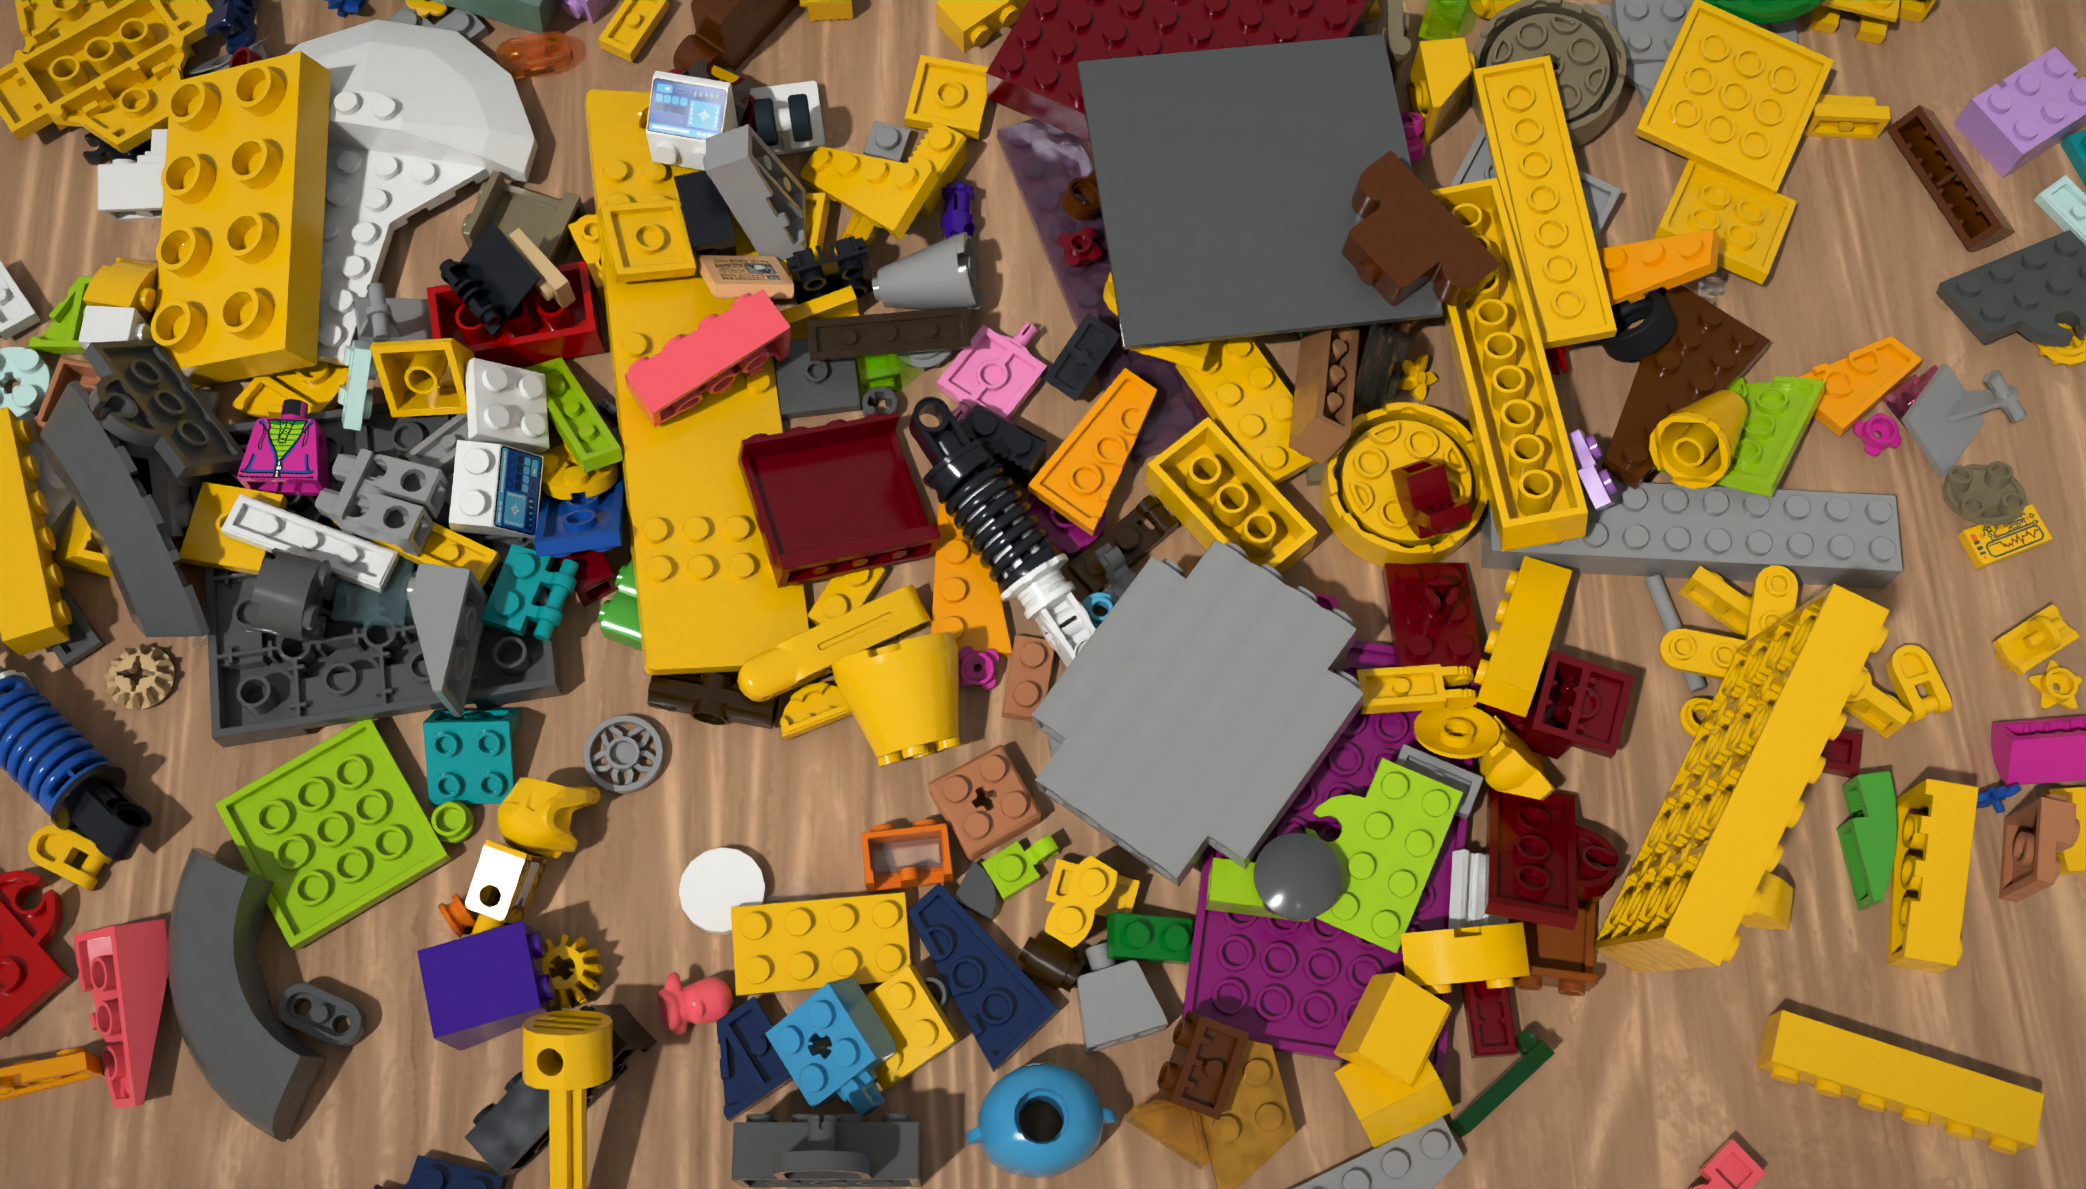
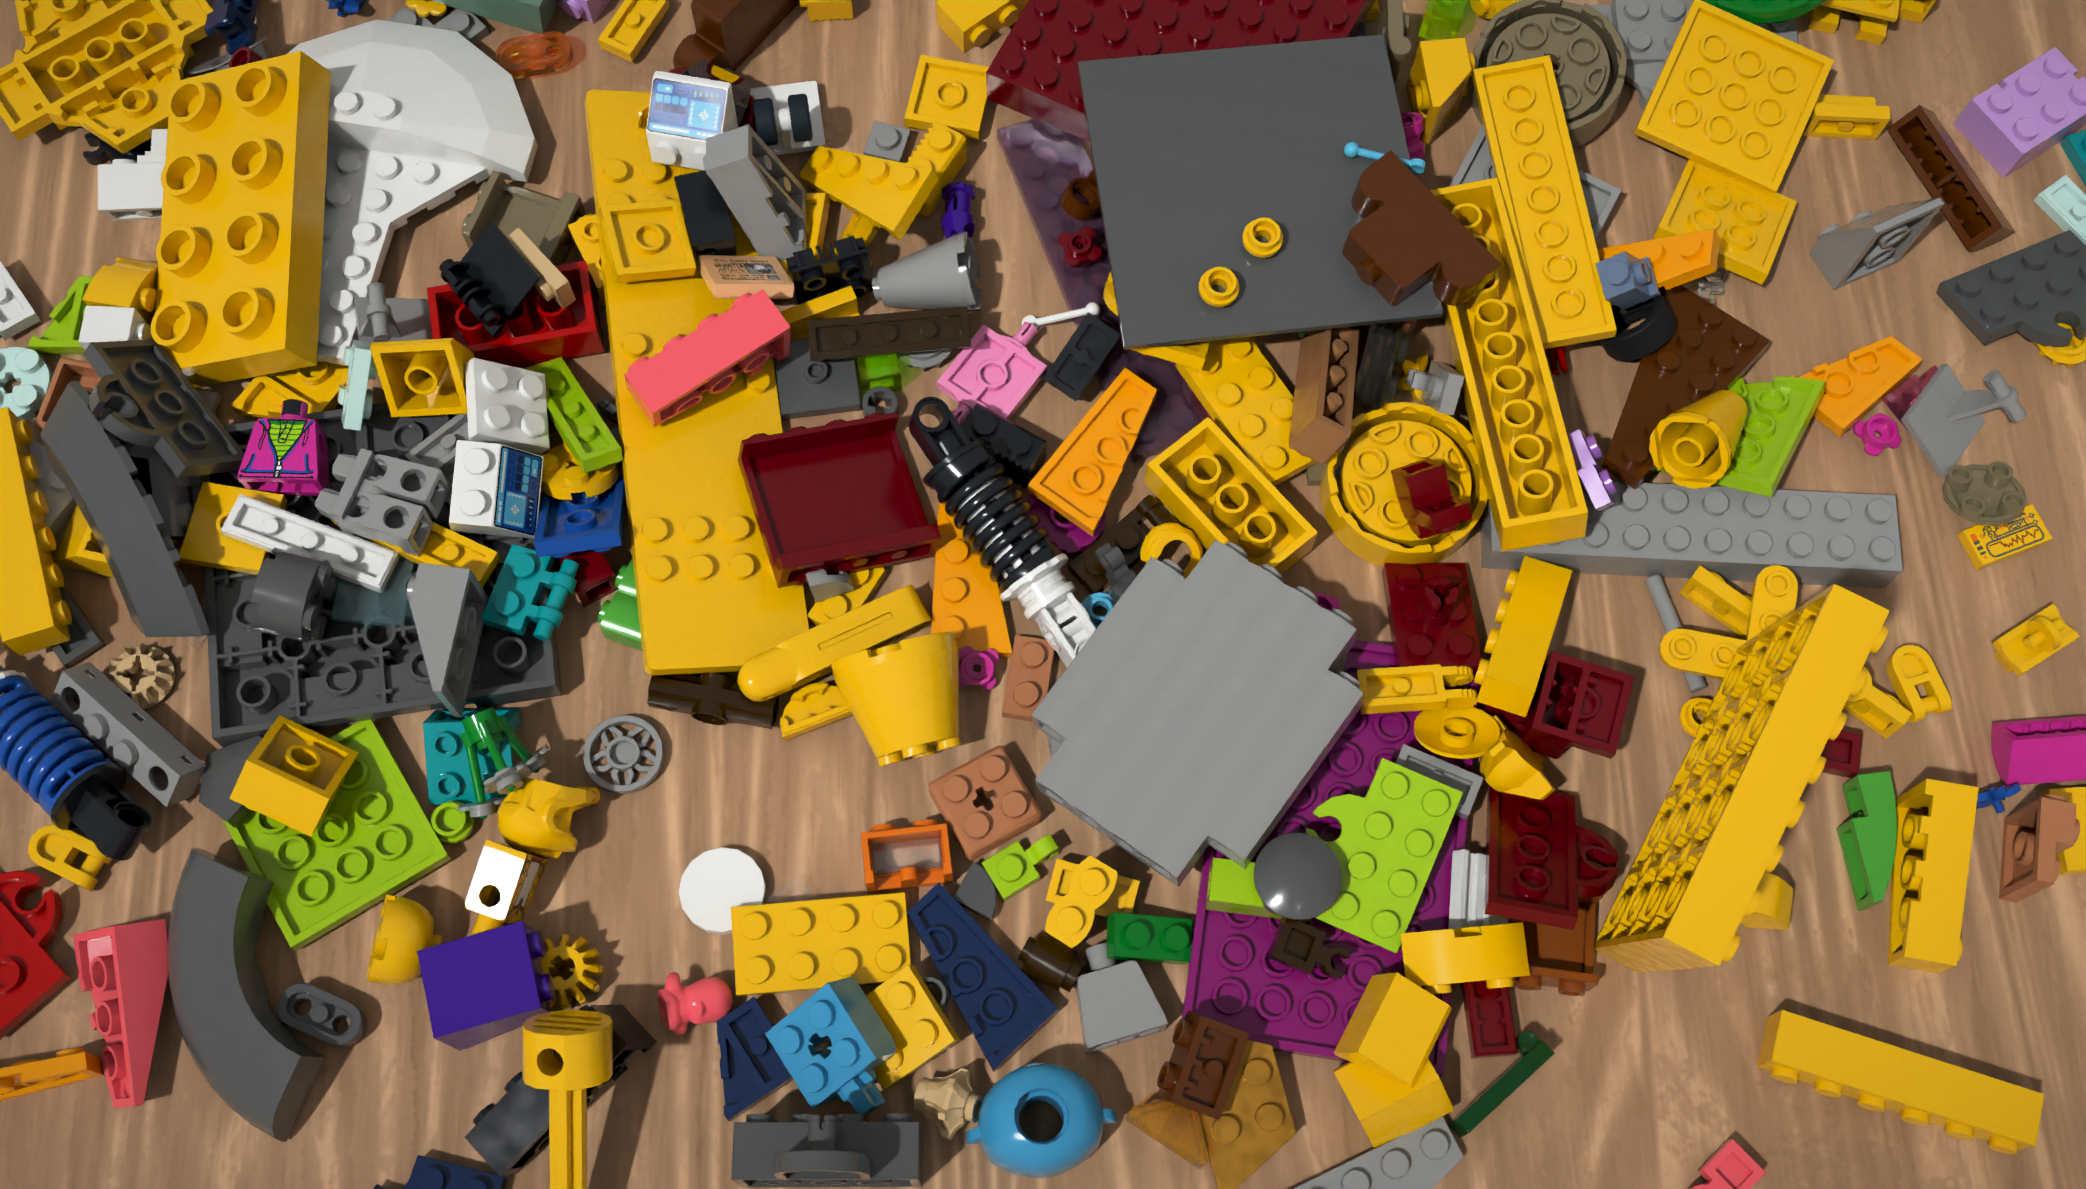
orange bush [438,893,476,938] -> none
yellow plate [2028,660,2082,710] -> none
none -> light grey piece [50,662,206,807]
none -> dark grey slope [199,735,262,828]
none -> yellow slope [229,715,359,837]
none -> yellow cylinder [366,894,442,985]
none -> green plant [457,707,549,819]
none -> light grey tile [805,569,855,603]
none -> tan rock [913,1068,983,1140]
none -> white hinge [1021,302,1100,328]
none -> yellow piece [1140,523,1203,579]
none -> yellow plate [1198,267,1239,307]
none -> yellow plate [1242,217,1283,258]
none -> dark brown plate [1267,917,1352,980]
none -> medium azure hinge [1344,142,1426,174]
none -> light grey plate [1405,361,1465,416]
none -> sand blue brick [1595,251,1660,309]
none -> light grey slope [1809,198,1944,291]

